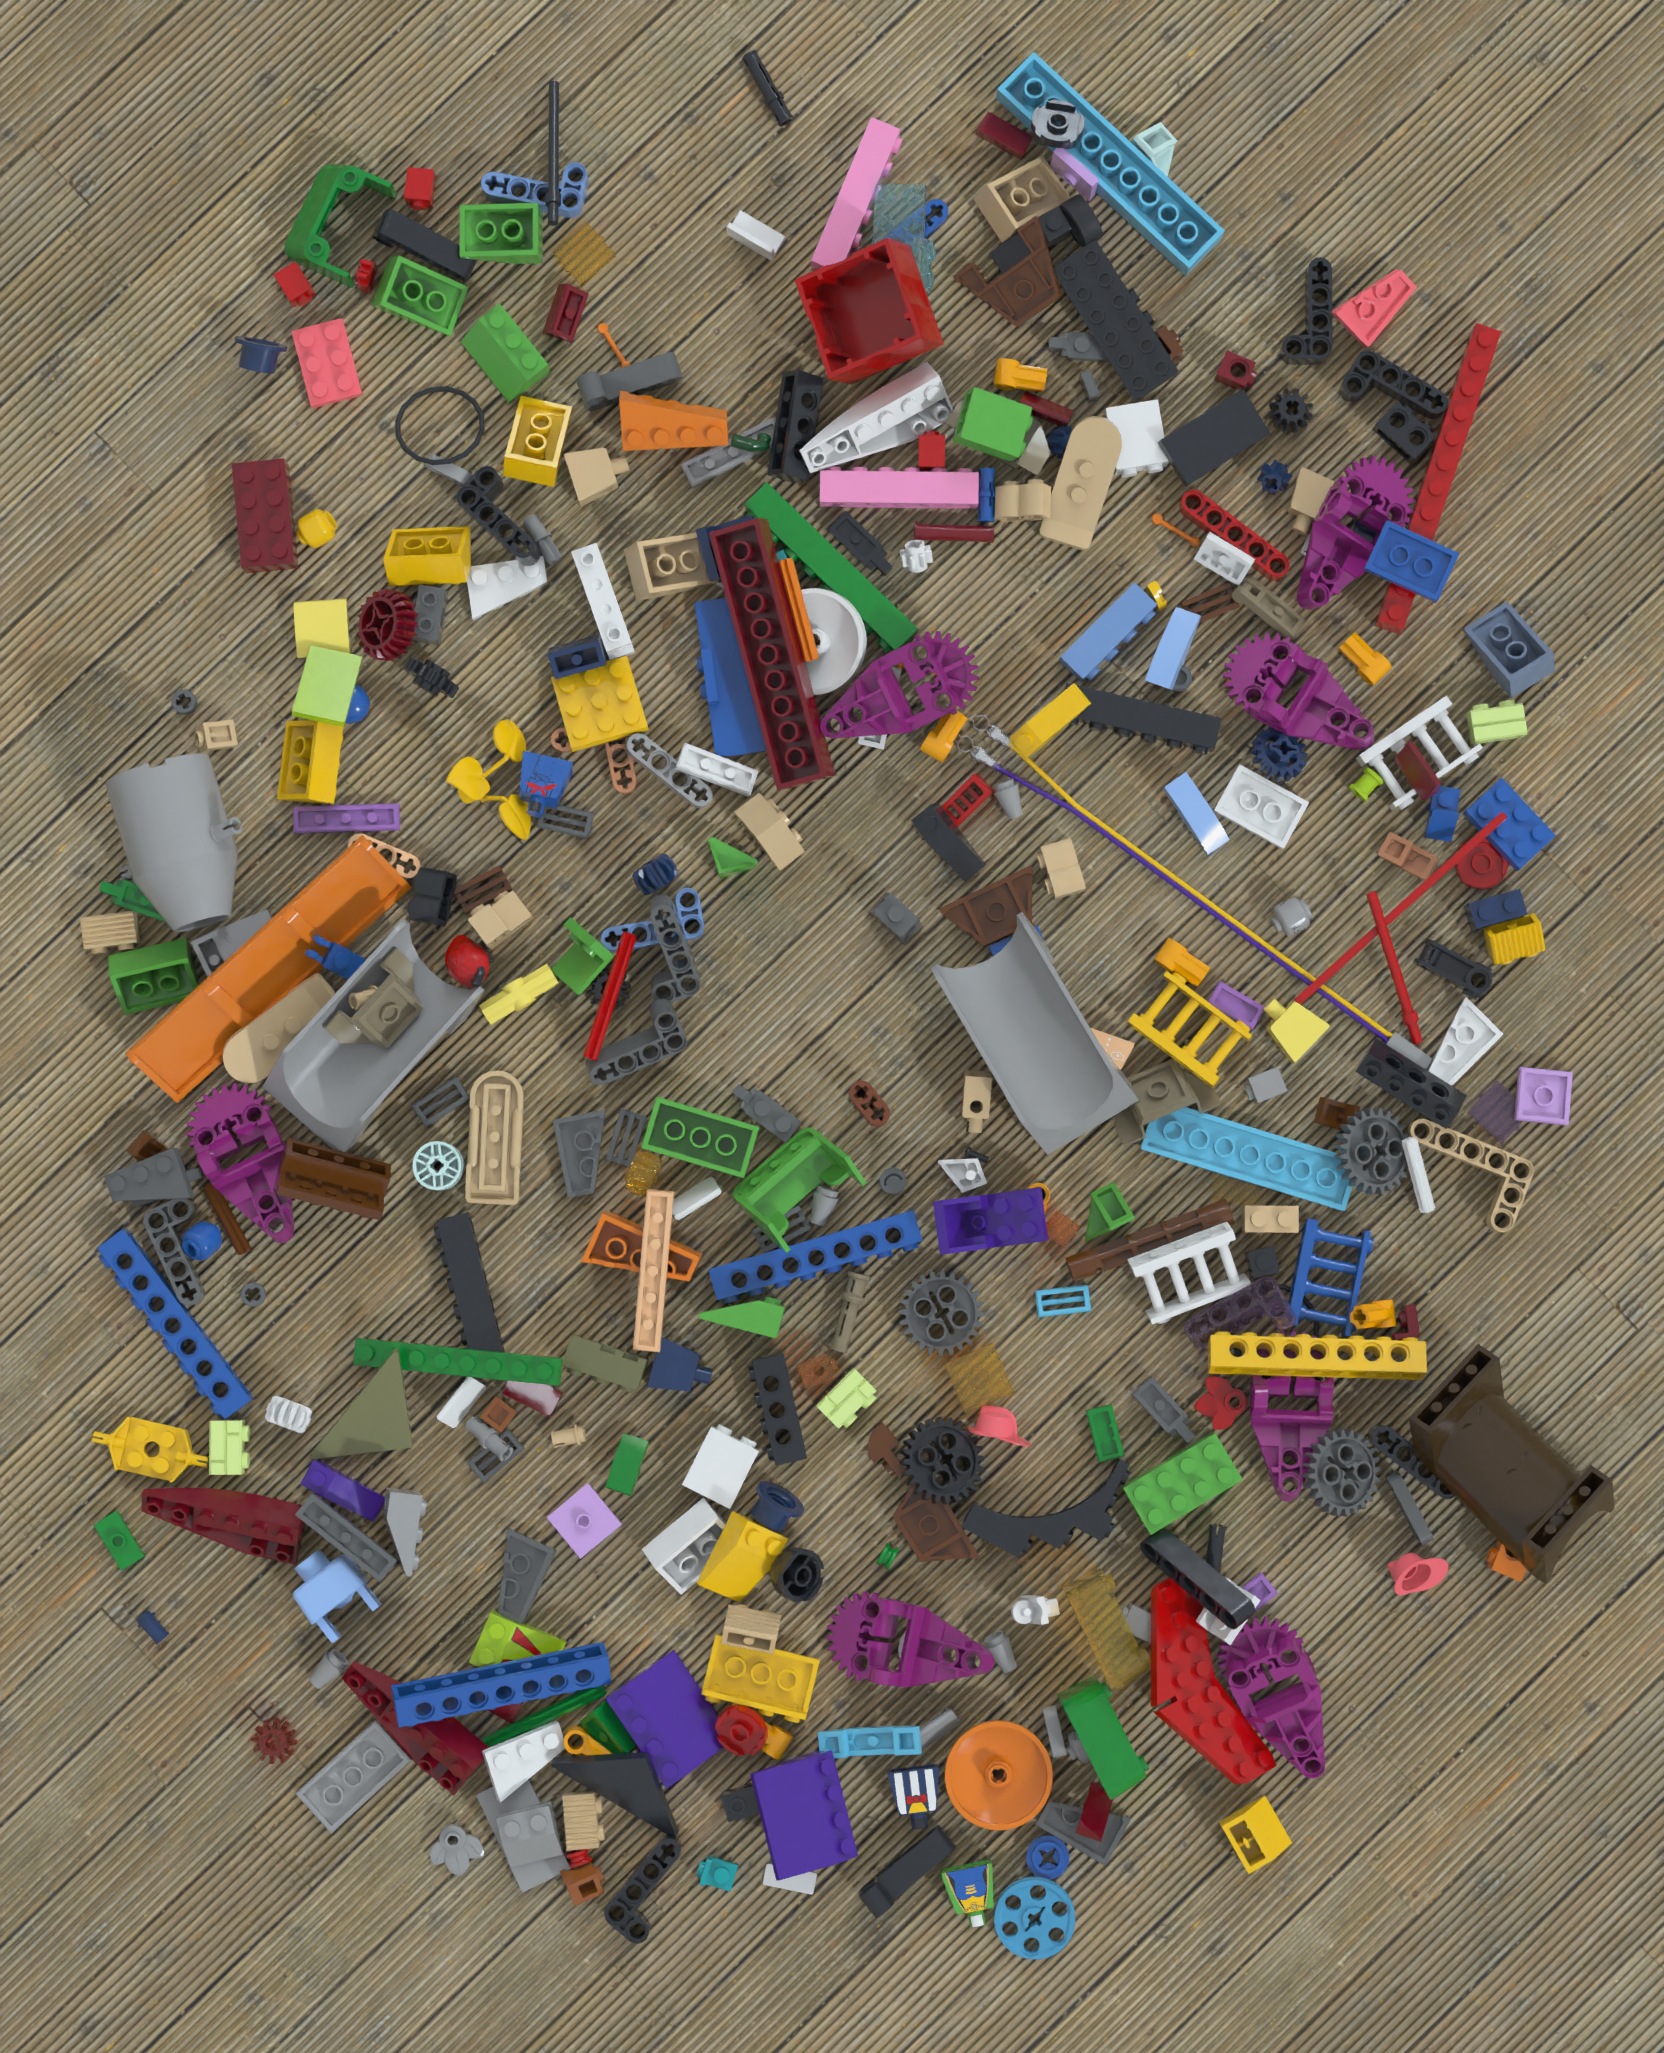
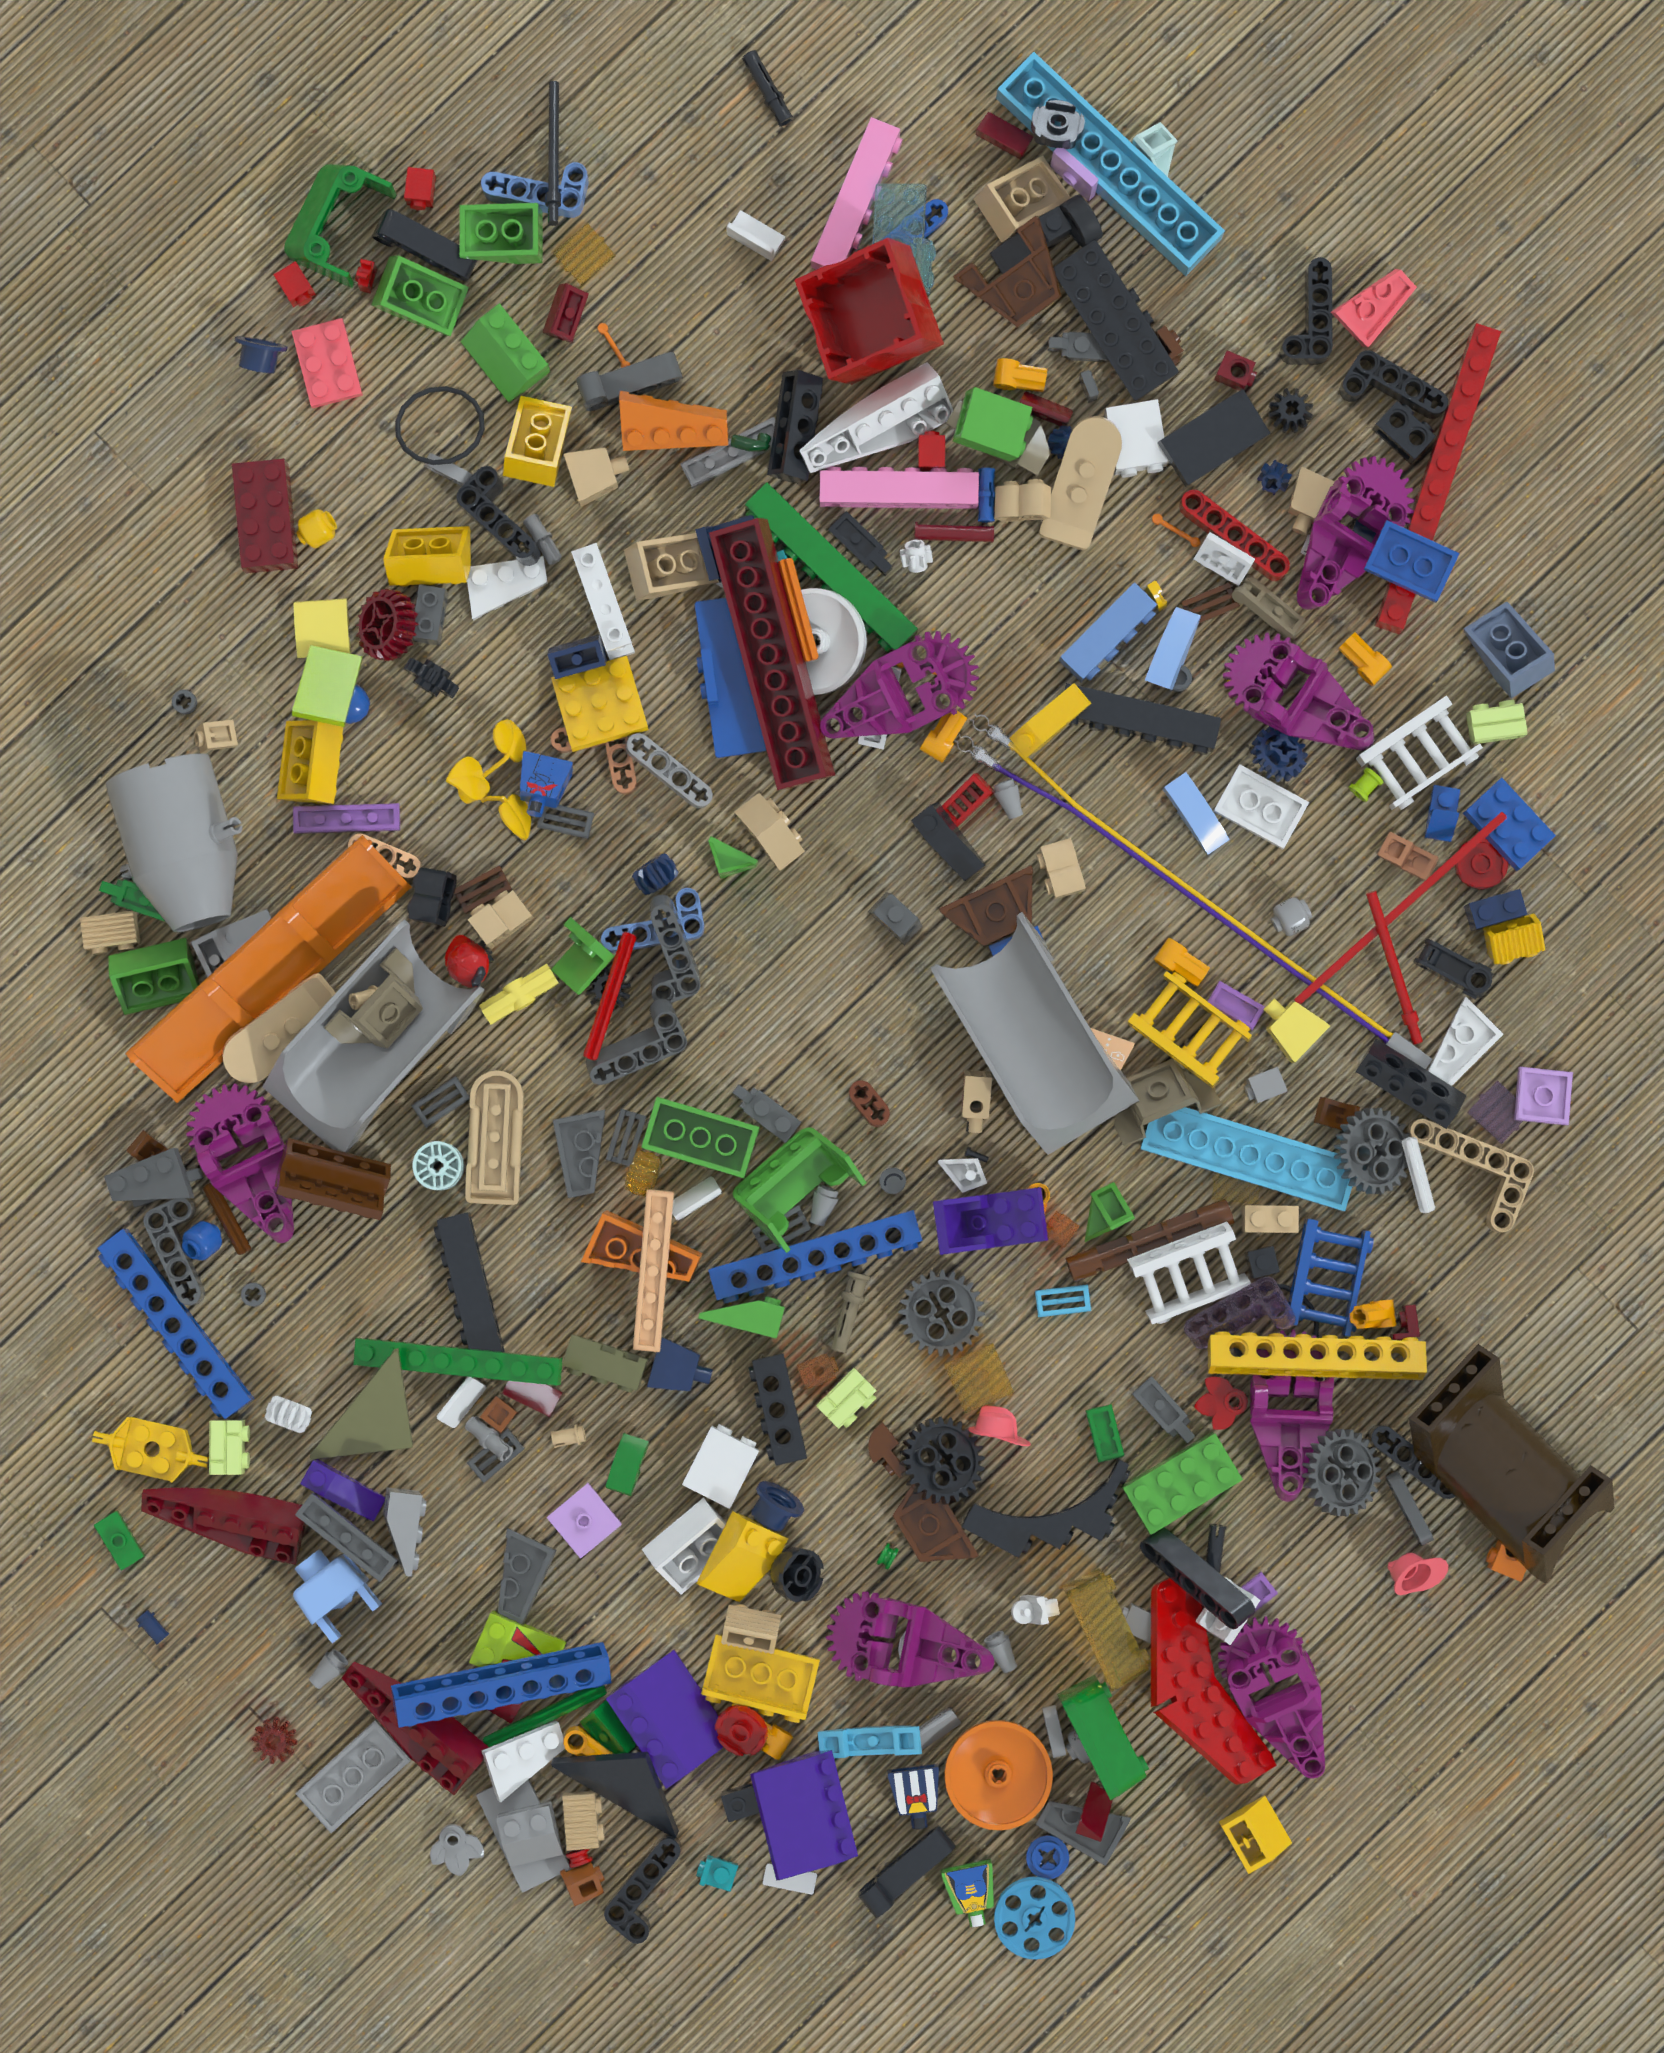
blue hinge [305,934,366,980] -> none
white tile [675,743,758,797] -> none
dark red slope [1395,741,1441,800] -> none

